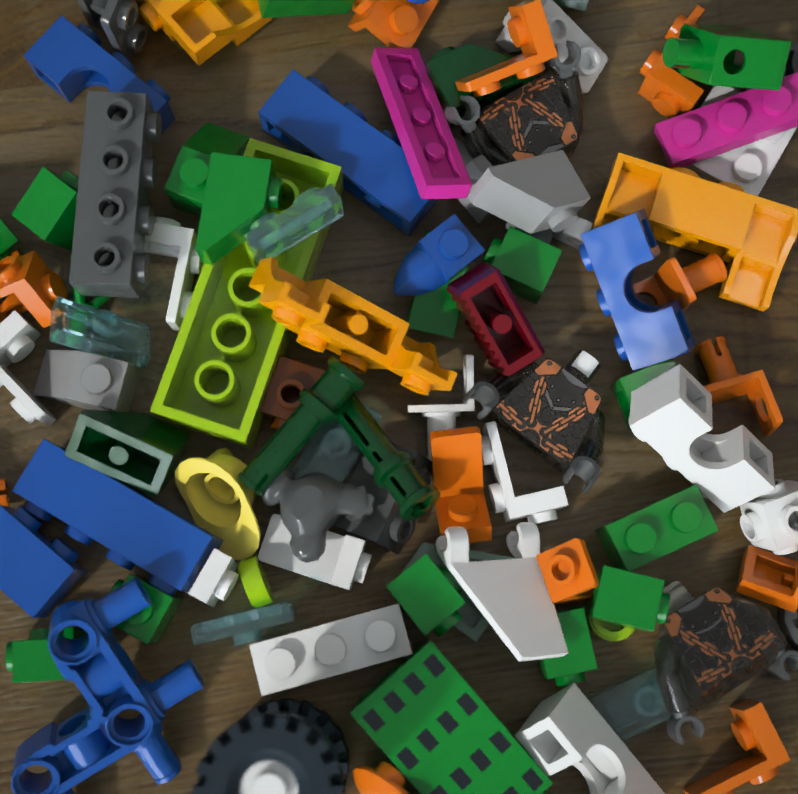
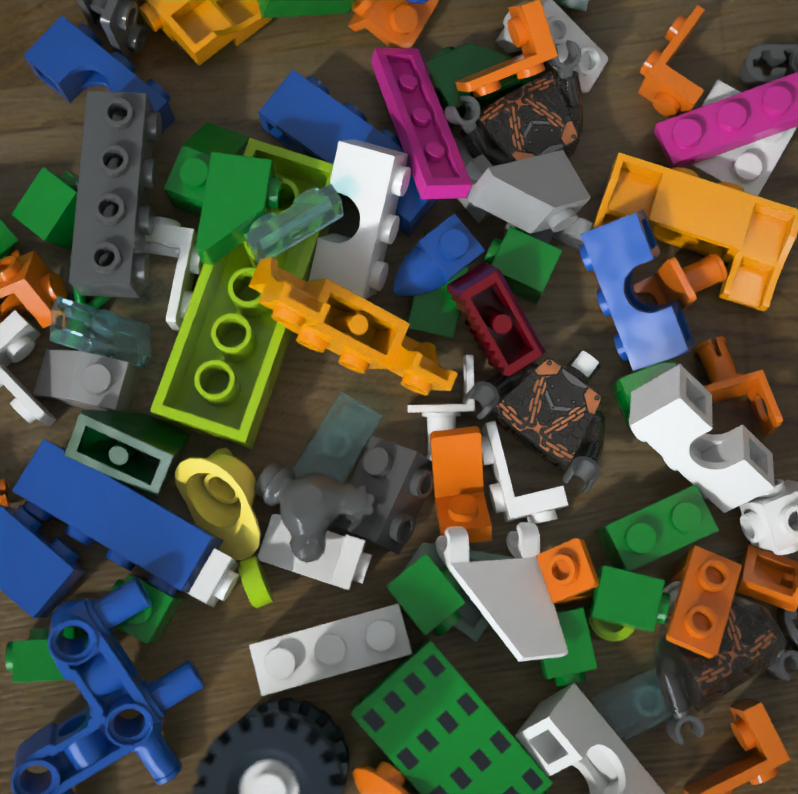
clear light blue plate [190,601,298,646] -> none
dark green pin [237,356,366,497] -> none
reddish brown brick [260,355,325,431] -> none
dark green pin [336,392,440,521] -> none
green torso [663,24,792,90] -> none
none -> white arch [309,139,411,299]
none -> orange bracket [666,545,742,658]

